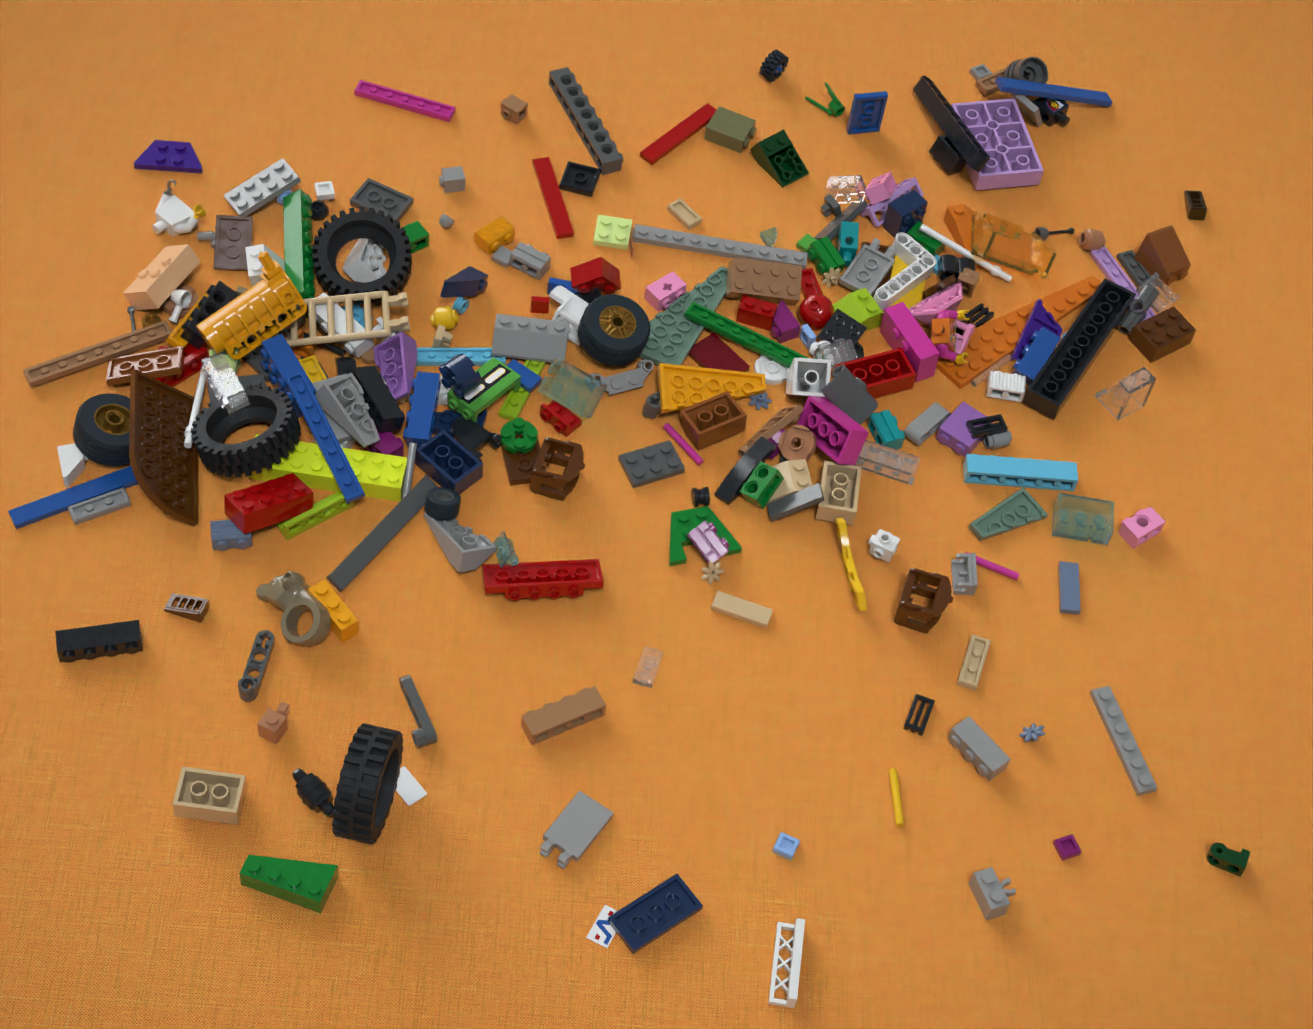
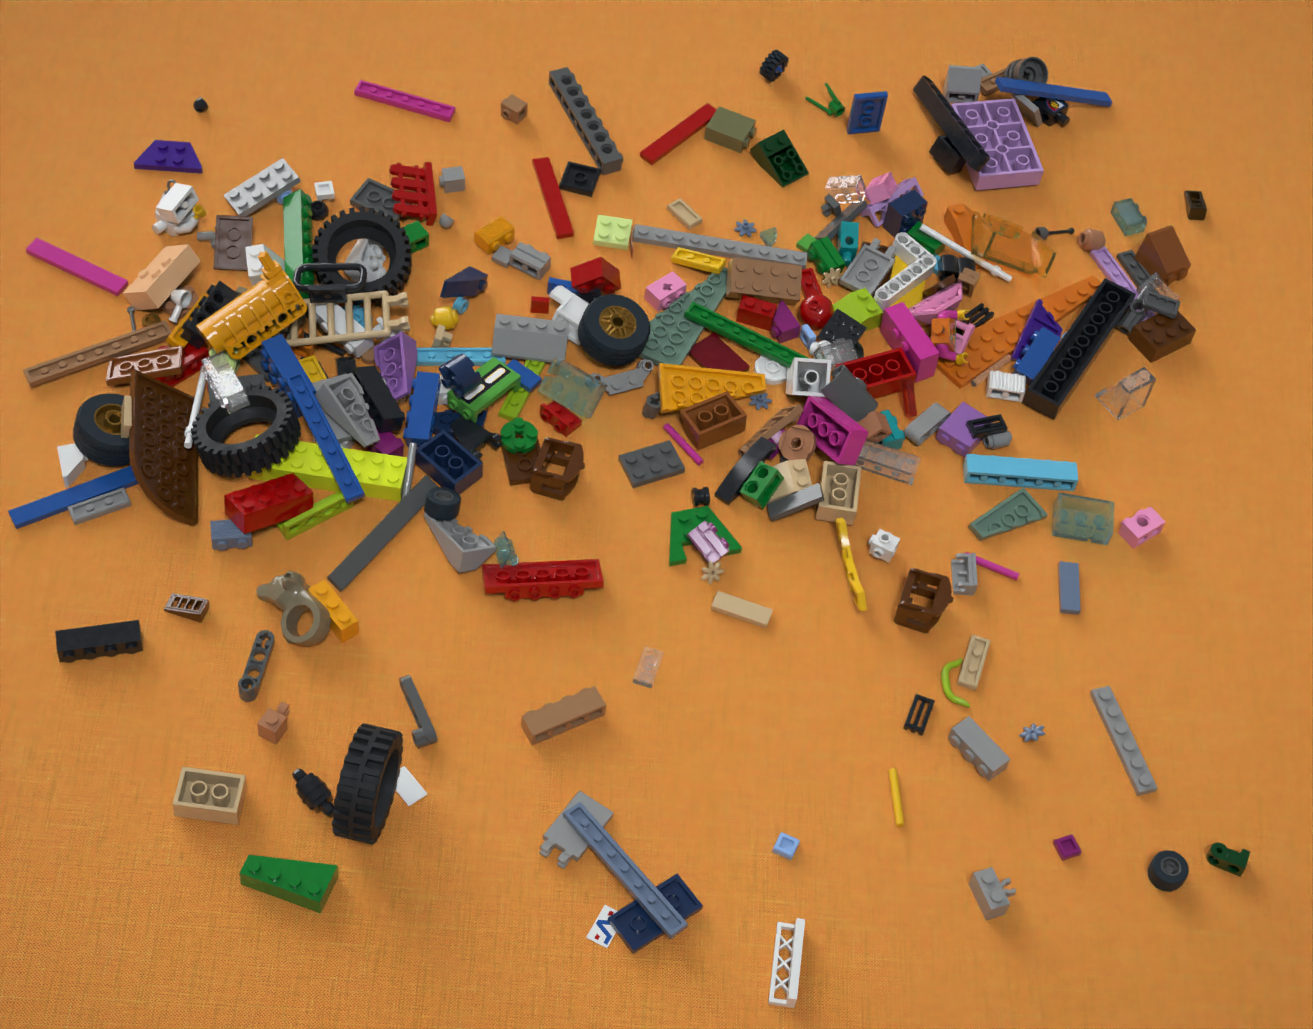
none -> dark pink tile [26,237,128,296]
none -> tan tile [121,395,132,438]
none -> white brick [155,183,199,224]
none -> black hinge [193,97,208,112]
none -> black bar [293,263,367,303]
none -> red fence [389,162,437,226]
none -> sand blue plate [563,802,688,940]
none -> yellow tile [671,247,727,274]
none -> sand blue plant [734,219,757,237]
none -> nougat slope [857,410,892,443]
none -> clear red tile [901,379,917,417]
none -> lime animal [941,659,970,708]
none -> light grey slope [943,65,982,104]
none -> clear light blue brick [1111,198,1147,236]
none -> dark grey plate [1141,290,1181,319]
none -> black wheel [1148,850,1189,892]

